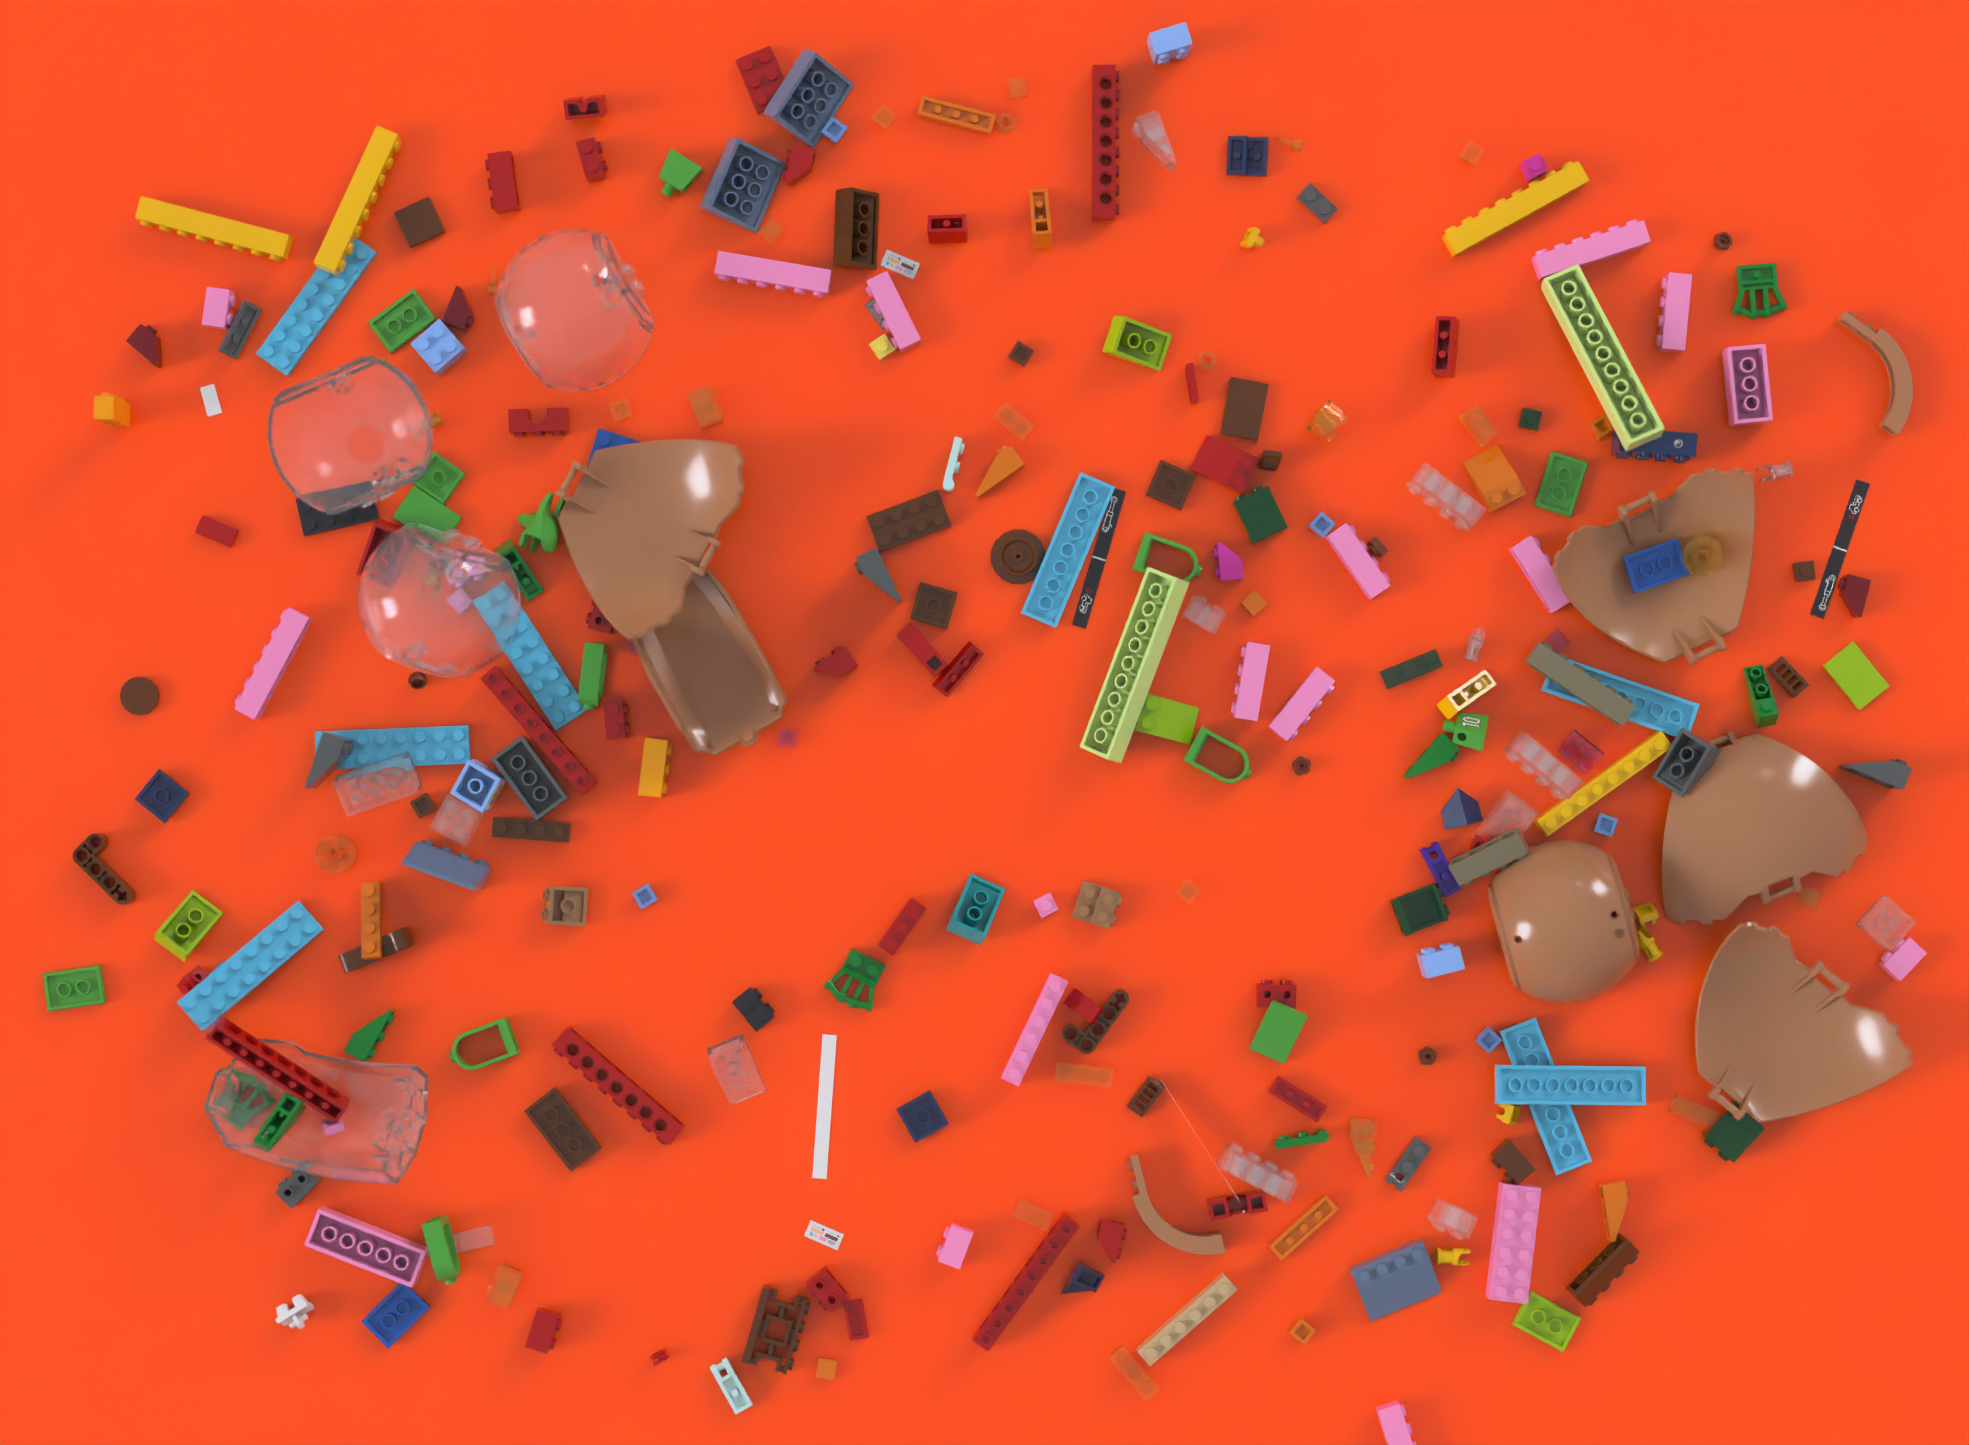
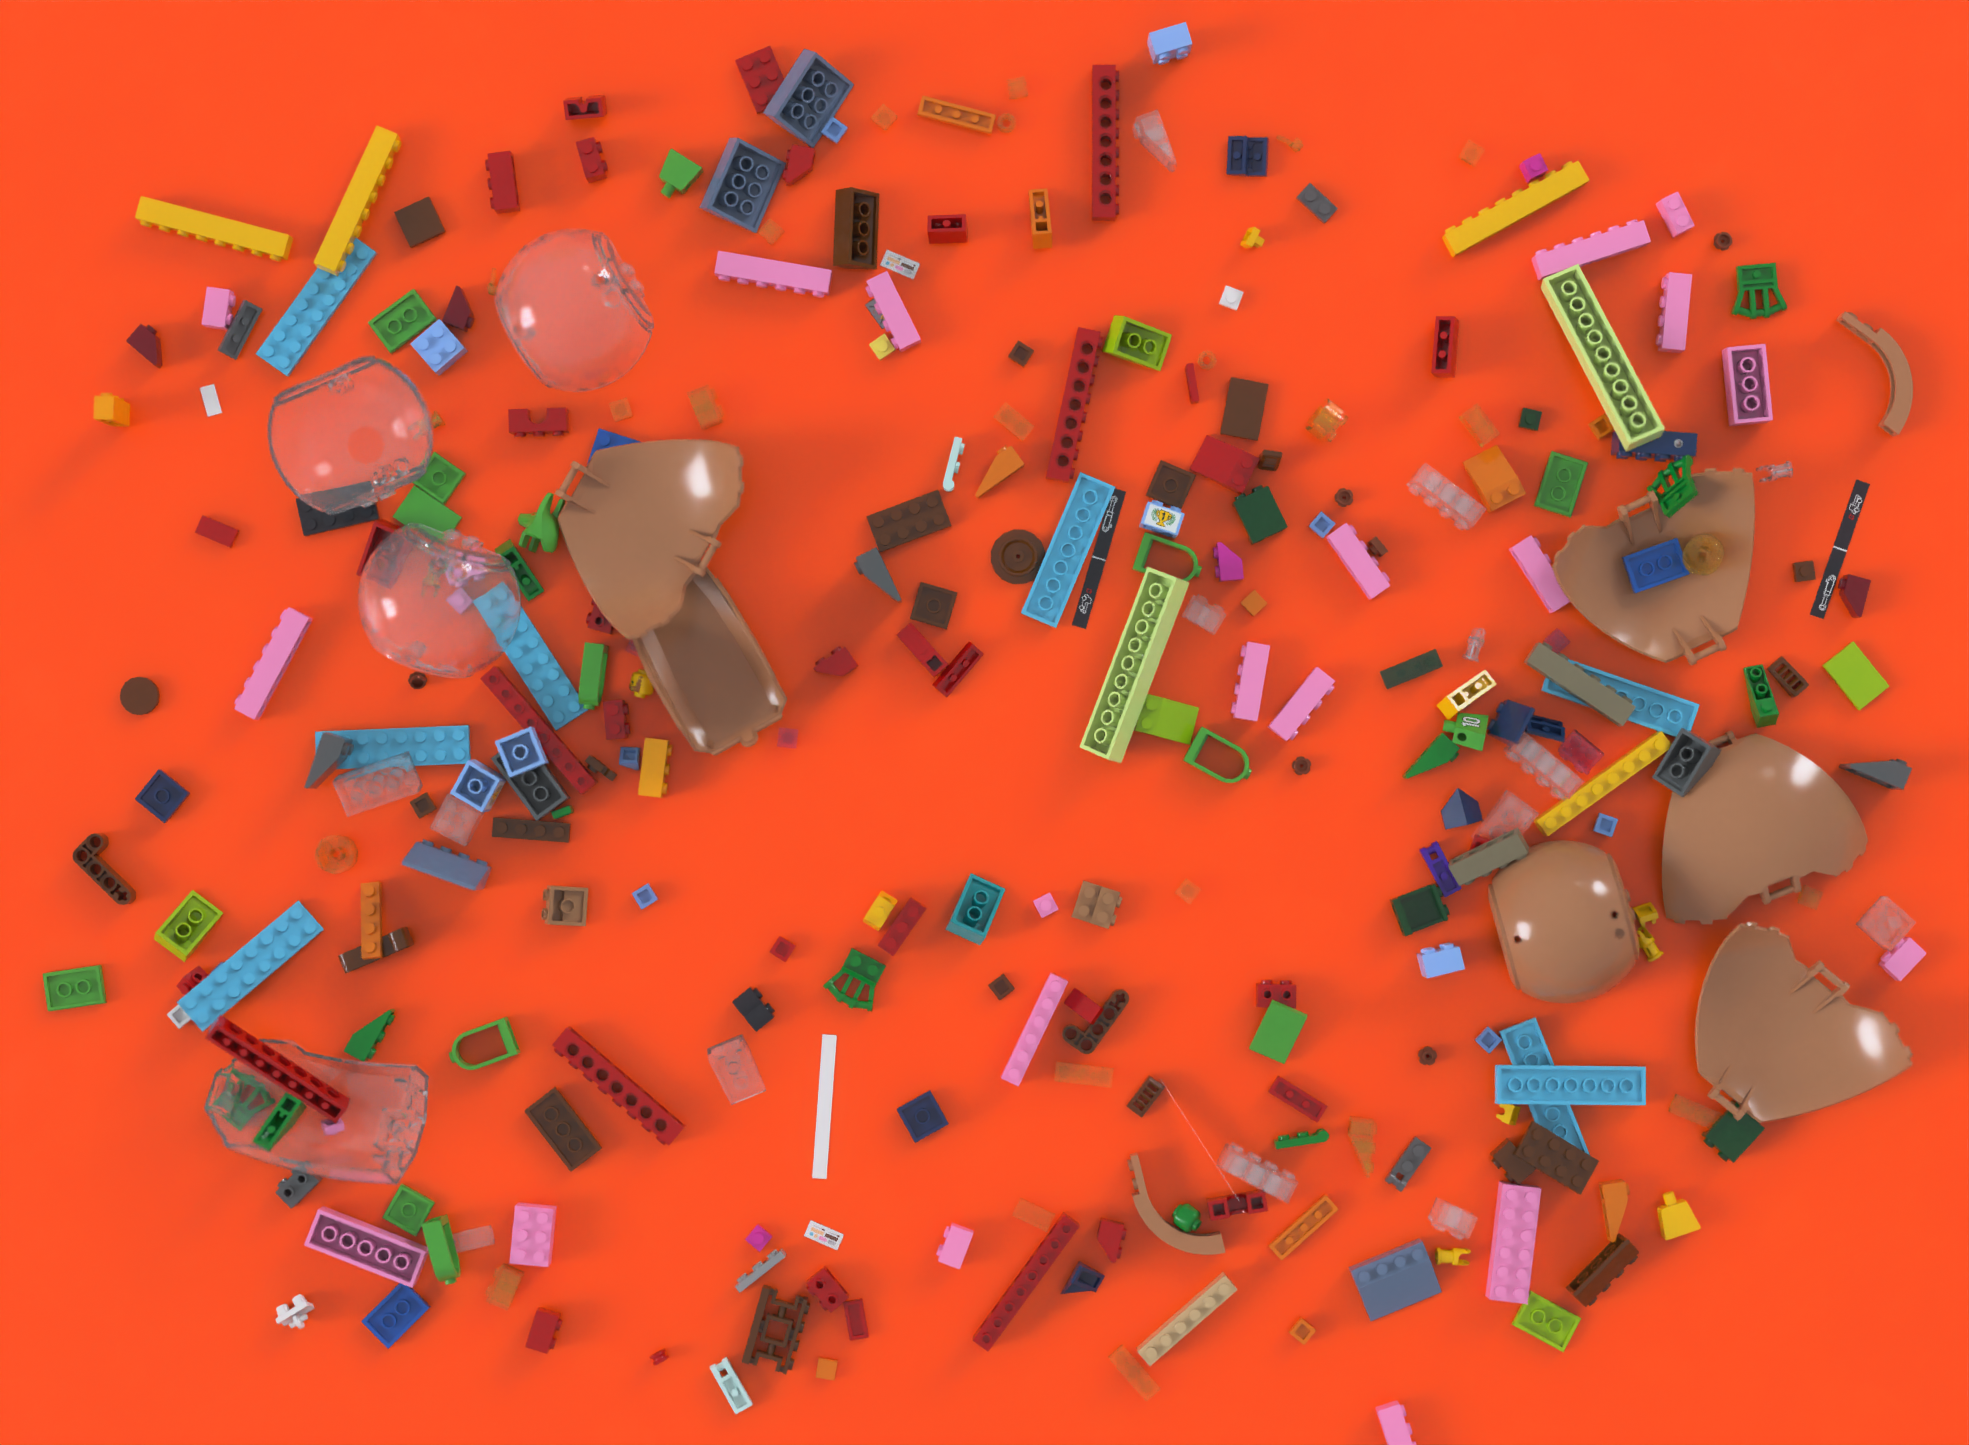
none -> white plate [166,1004,191,1029]
none -> bright green tile [382,1183,436,1237]
none -> light blue brick [495,727,549,778]
none -> bright pink brick [509,1202,557,1267]
none -> green tile [551,805,574,819]
none -> reddish brown plate [585,755,617,781]
none -> medium blue slope [619,747,640,770]
none -> yellow head [629,669,654,698]
none -> light grey plate [735,1248,786,1293]
none -> dark pink plate [745,1224,772,1252]
none -> red plate [770,936,796,962]
none -> yellow torso [863,891,898,931]
none -> reddish brown tile [988,974,1015,1000]
none -> red brick [1046,327,1103,483]
none -> brick [1139,500,1185,539]
none -> green head [1172,1203,1202,1233]
none -> white plate [1219,285,1244,311]
none -> copper plate [1334,488,1353,507]
none -> dark blue slope [1487,700,1535,745]
none -> reddish brown plate [1513,1121,1599,1195]
none -> dark blue slope [1524,715,1565,742]
none -> green plate [1647,455,1698,518]
none -> bright pink brick [1656,192,1695,238]
none -> yellow torso [1657,1191,1701,1240]

